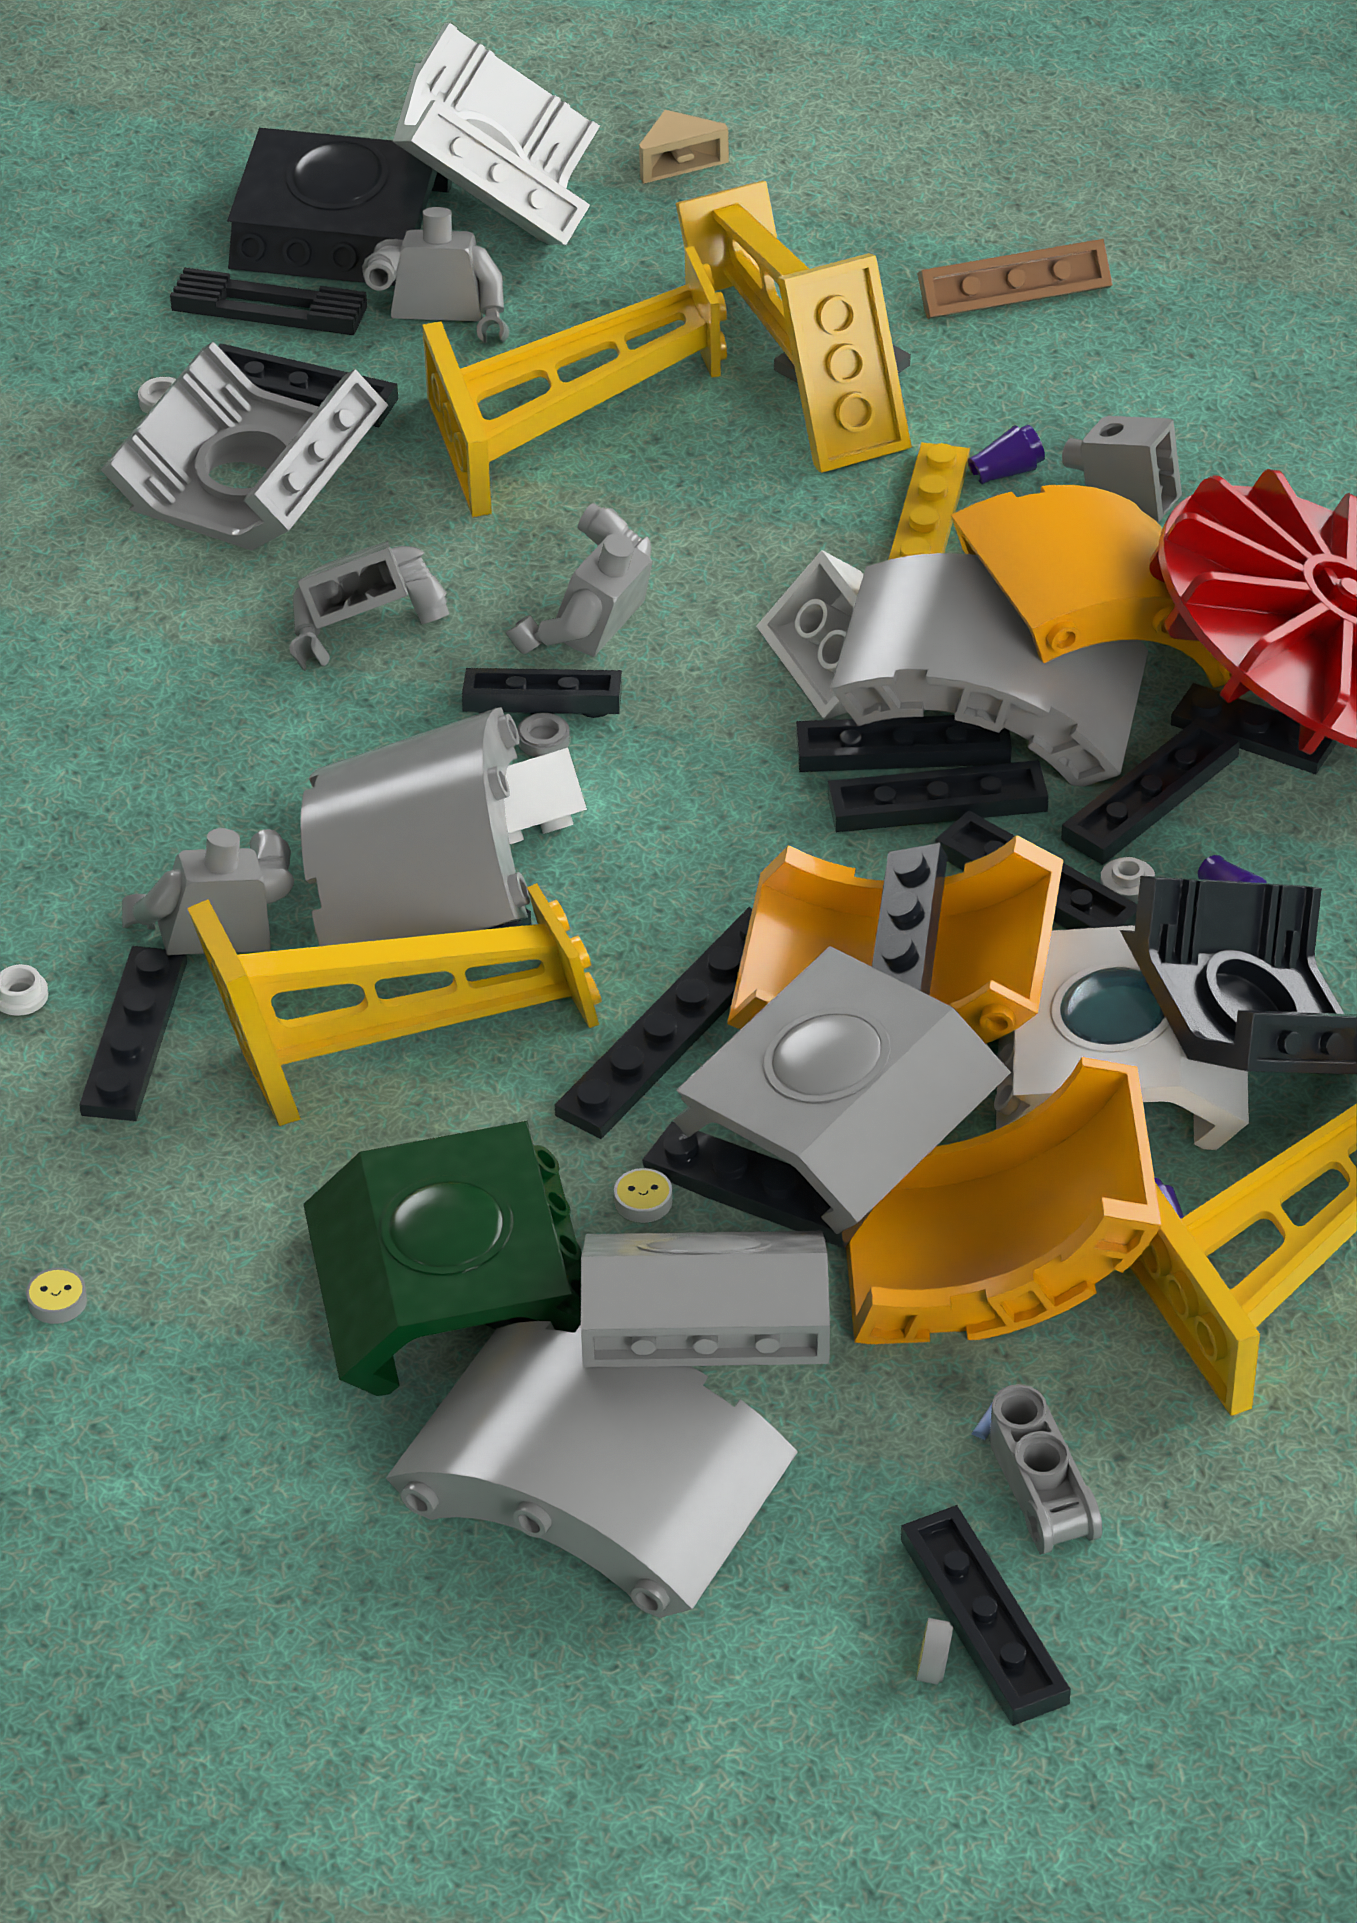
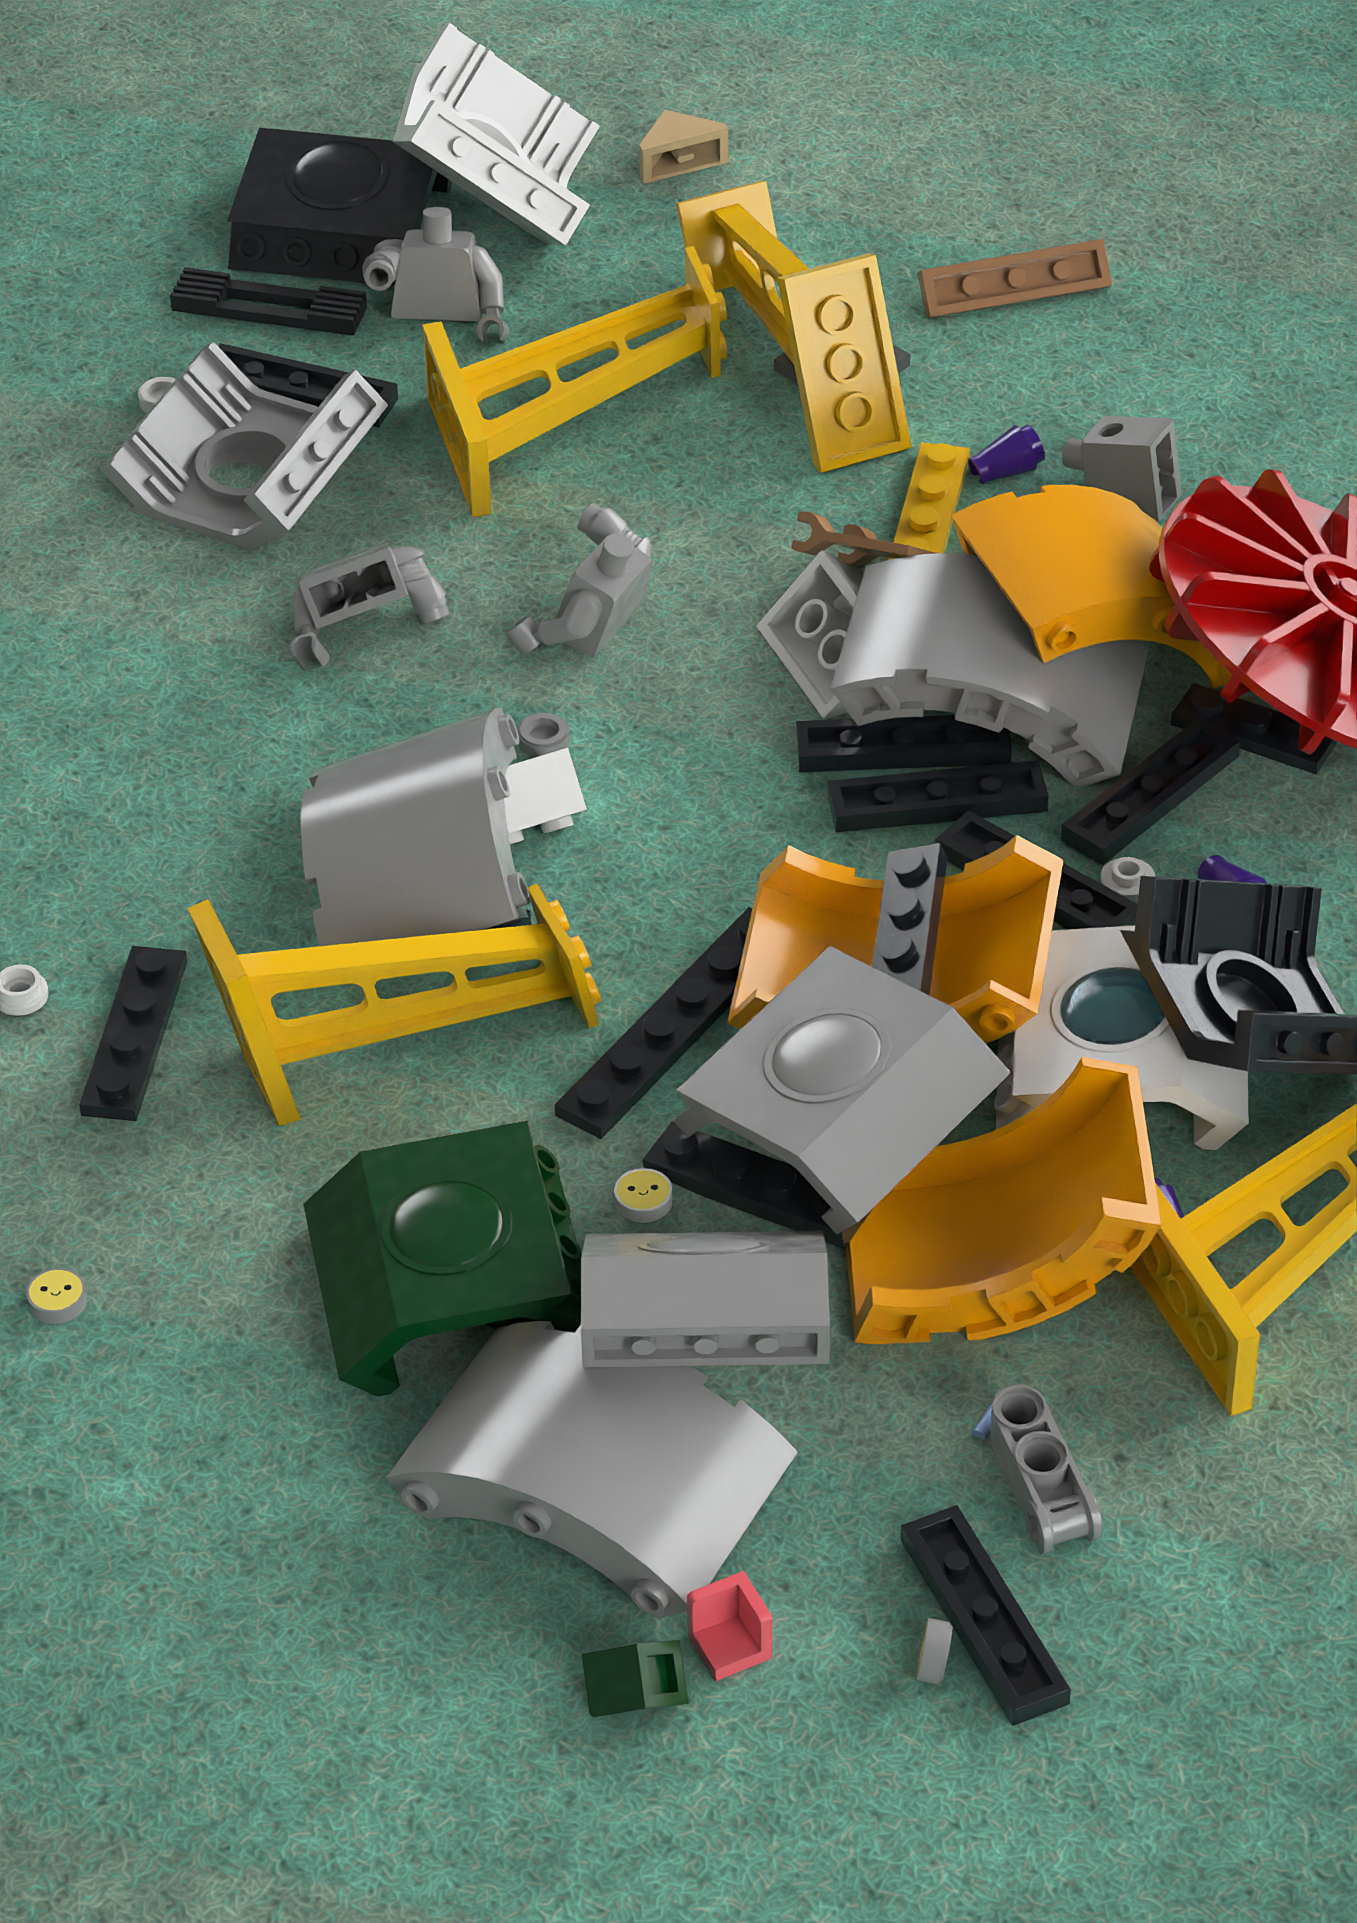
light grey torso [122,828,294,955] -> none
black plate [462,668,622,718] -> none
none -> dark green panel [581,1640,689,1717]
none -> coral panel [687,1571,772,1681]
none -> medium nougat flag [791,511,935,566]

